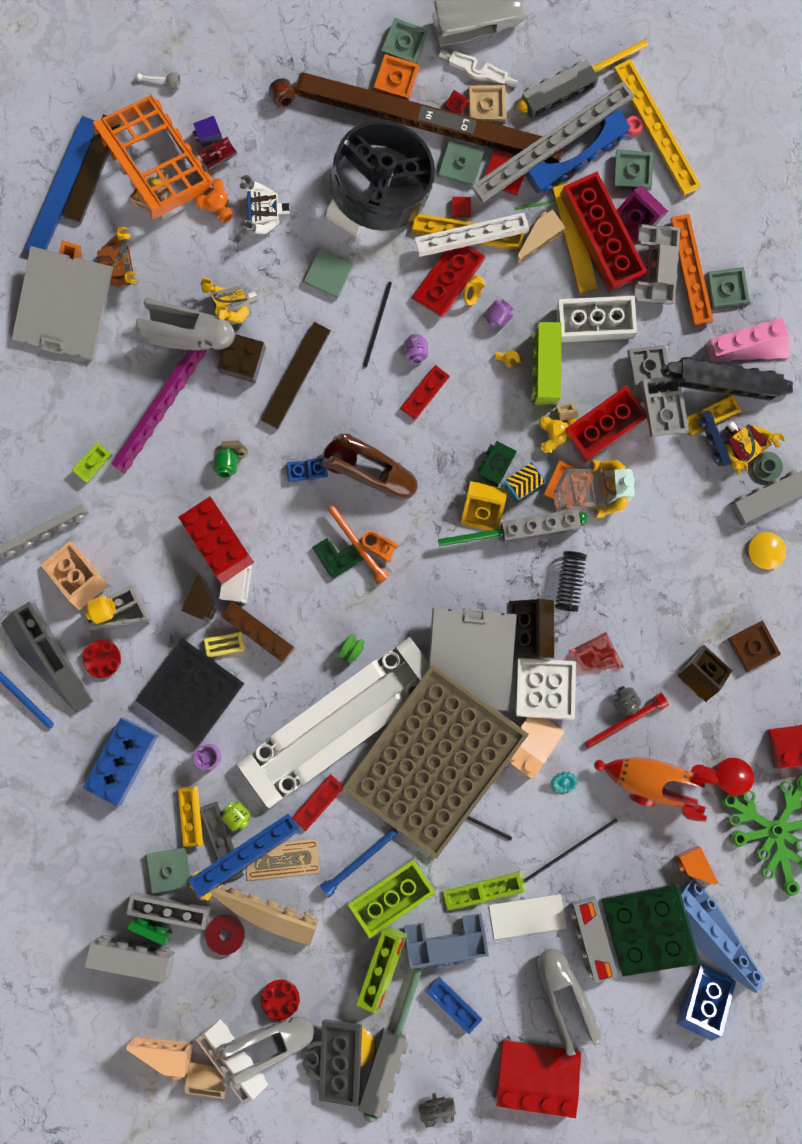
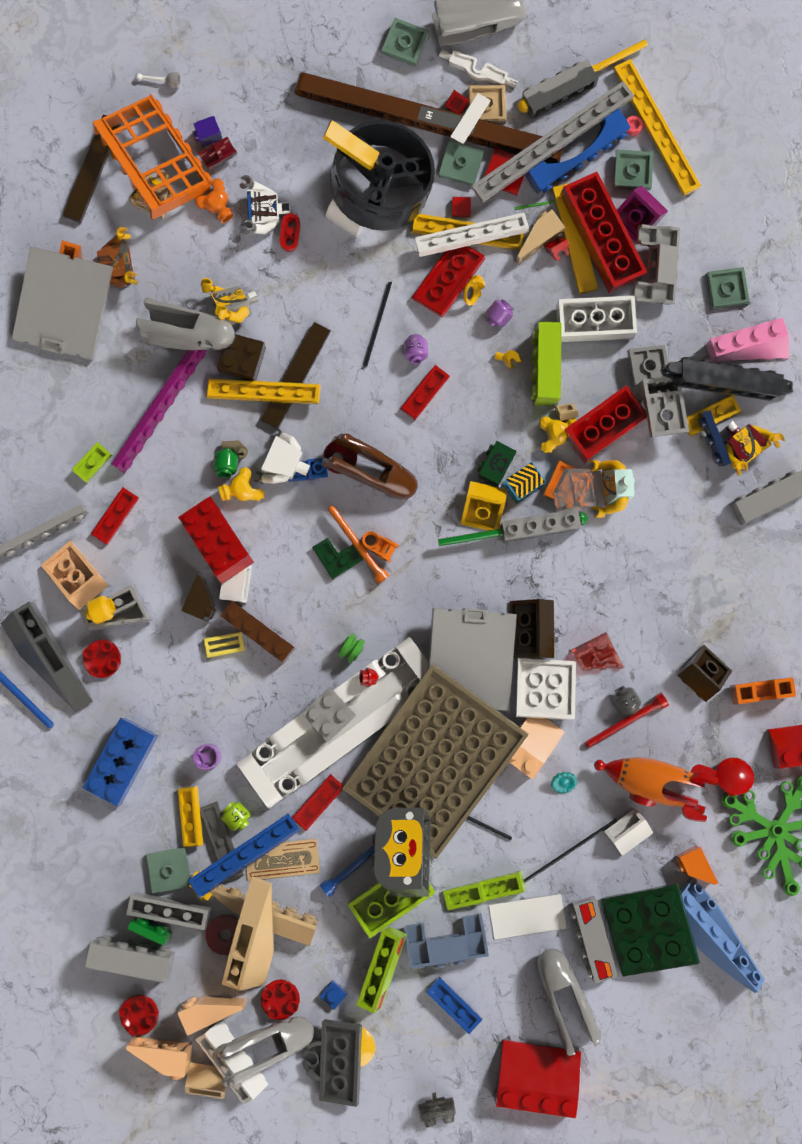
blue tile [24,116,95,252] -> none
black piece [136,638,245,747] -> none
reddish brown head [269,78,295,107] -> none
sand green tile [304,248,354,298] -> none
piece [358,968,422,1123] -> none
orange plate [374,54,420,100] -> none
black piece [555,551,587,612] -> none
orange plate [670,214,713,326] -> none
blue slope [676,964,736,1041] -> none
reddish brown plate [728,620,781,672] -> none
yellow dish [748,532,786,570] -> none
sand green piece [753,452,783,481] -> none
none -> red tile [91,487,139,545]
none -> red dish [119,994,159,1036]
none -> light nougat slope [178,996,247,1036]
none -> yellow tile [206,378,321,405]
none -> yellow animal [218,467,265,501]
none -> tan wedge [222,876,274,991]
none -> white torso [254,428,310,485]
none -> red plate [279,213,301,252]
none -> light grey plate [301,687,356,742]
none -> blue plate [320,980,348,1010]
none -> yellow tile [323,120,379,170]
none -> red plate [359,668,379,687]
none -> brick [371,808,431,897]
none -> white sticker [451,93,491,144]
none -> red tile [544,237,570,261]
none -> white brick [604,808,653,856]
none -> orange arch [730,677,796,704]

